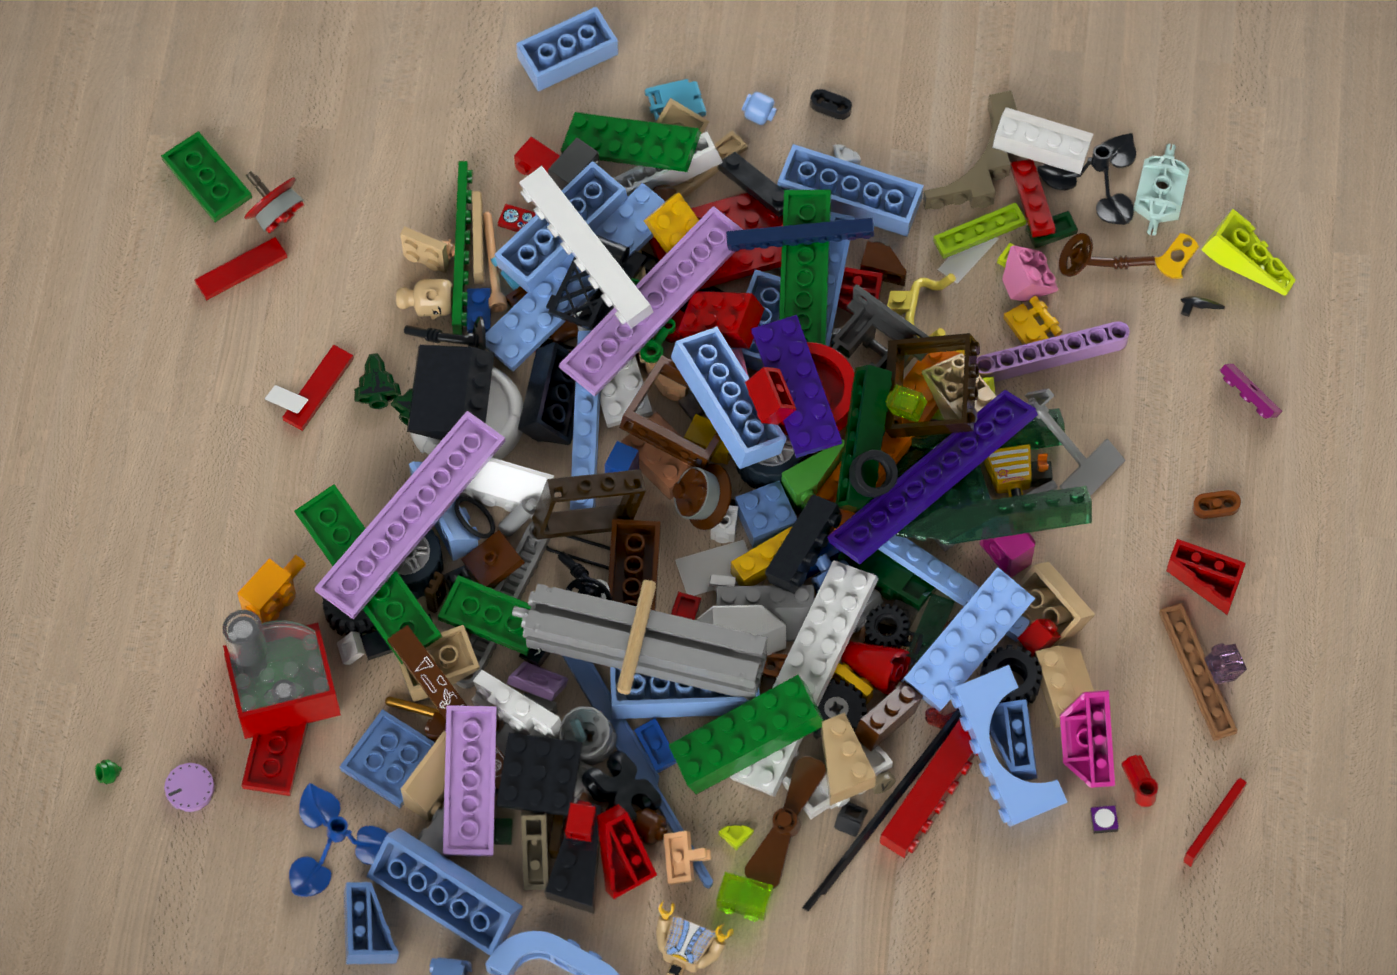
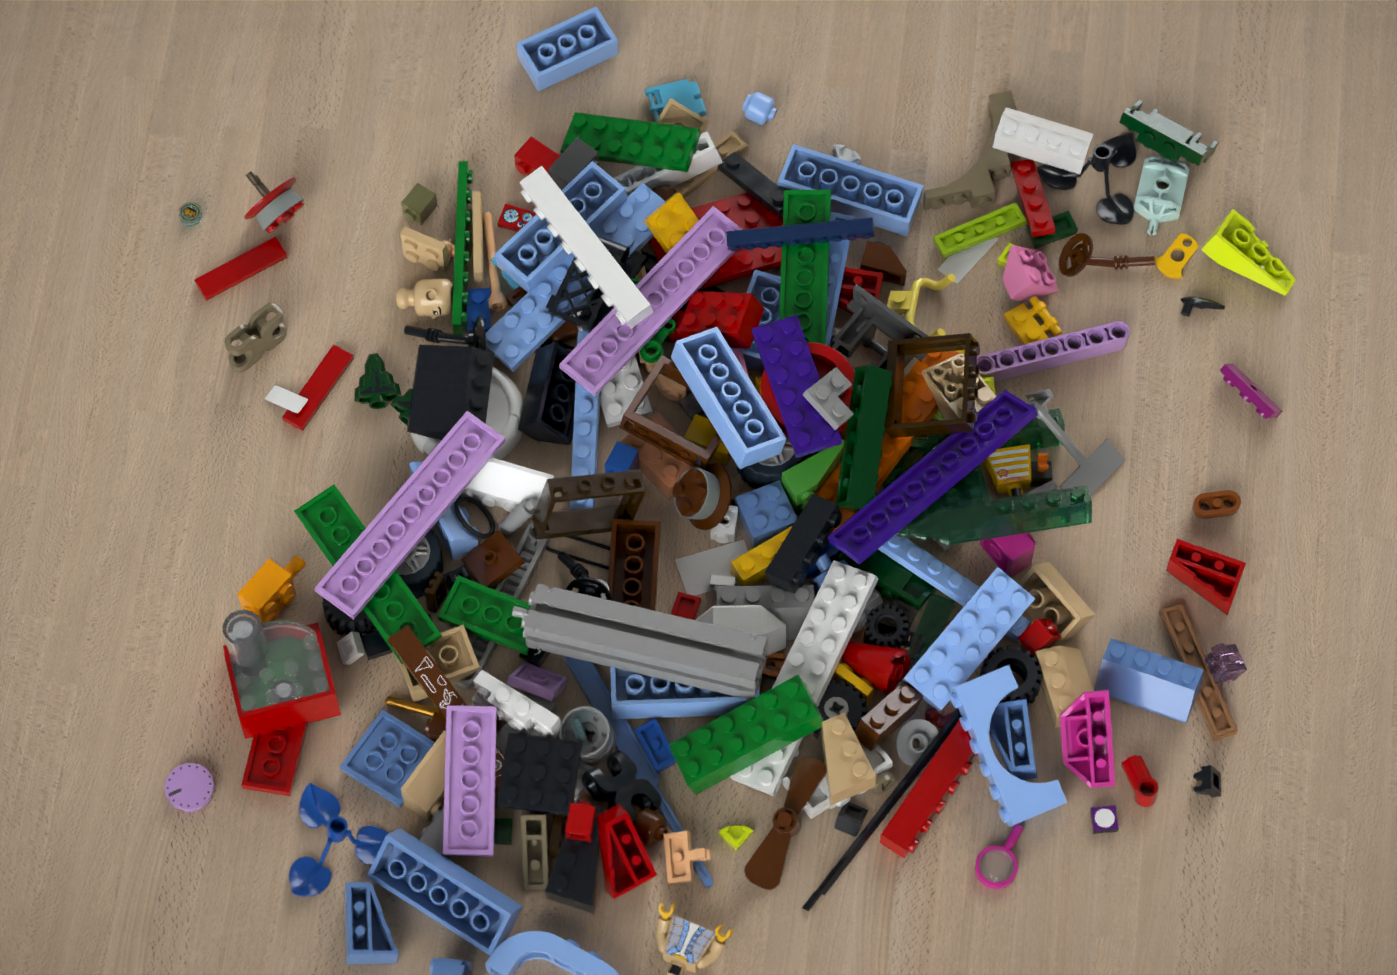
green plate [95,759,122,784] -> none
green plate [161,131,253,223] -> none
tan axle [617,580,656,694] -> none
clear neon green brick [716,872,773,921] -> none
red brick [745,367,797,425] -> none
black beam [810,89,852,120] -> none
black tyre [849,450,898,498] -> none
clear neon green brick [886,384,928,422] -> none
red tile [1183,778,1247,867] -> none
none -> tile [179,202,203,226]
none -> dark tan piece [225,303,286,372]
none -> olive brick [401,183,438,225]
none -> light grey plate [803,367,854,430]
none -> light grey dish [895,719,941,767]
none -> piece [975,824,1024,889]
none -> medium blue slope [1094,638,1204,723]
none -> dark green bracket [1119,99,1218,166]
none -> black tile [1193,765,1221,798]

